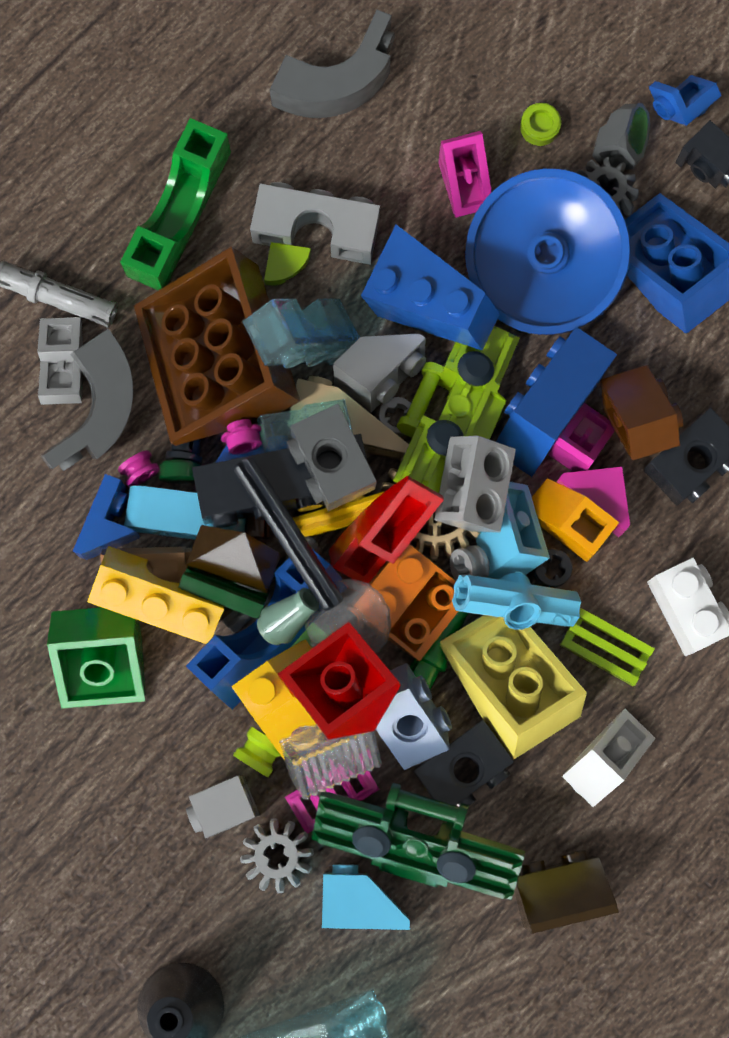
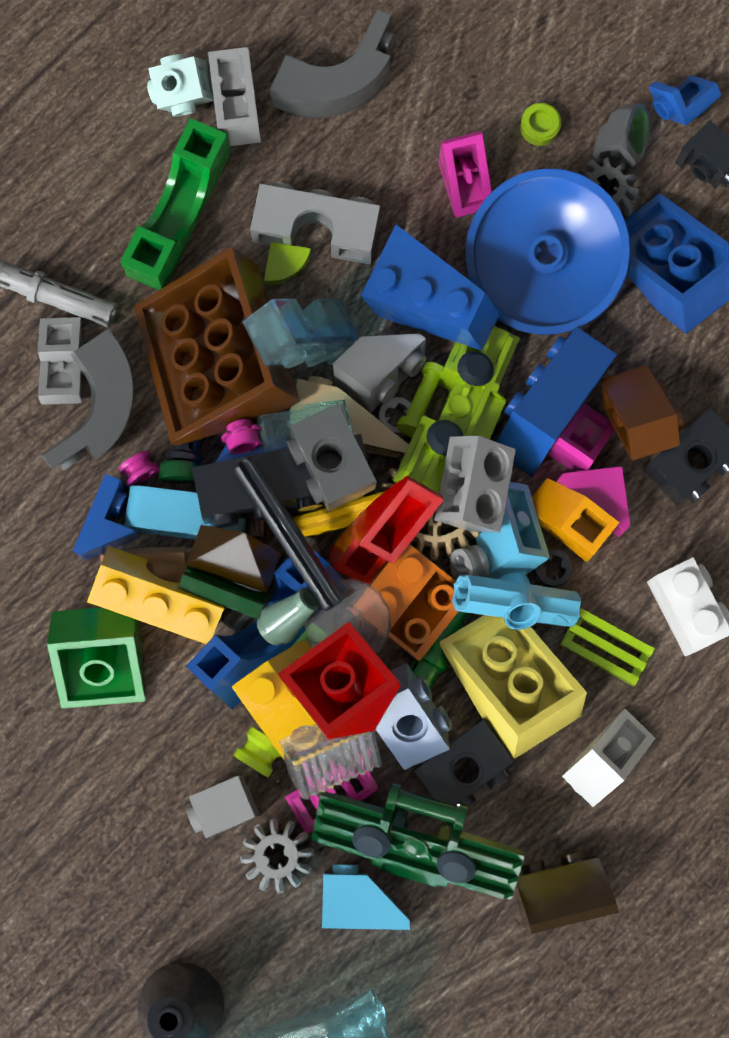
none -> light aqua brick [147,54,214,117]
none -> light grey brick [208,47,261,146]

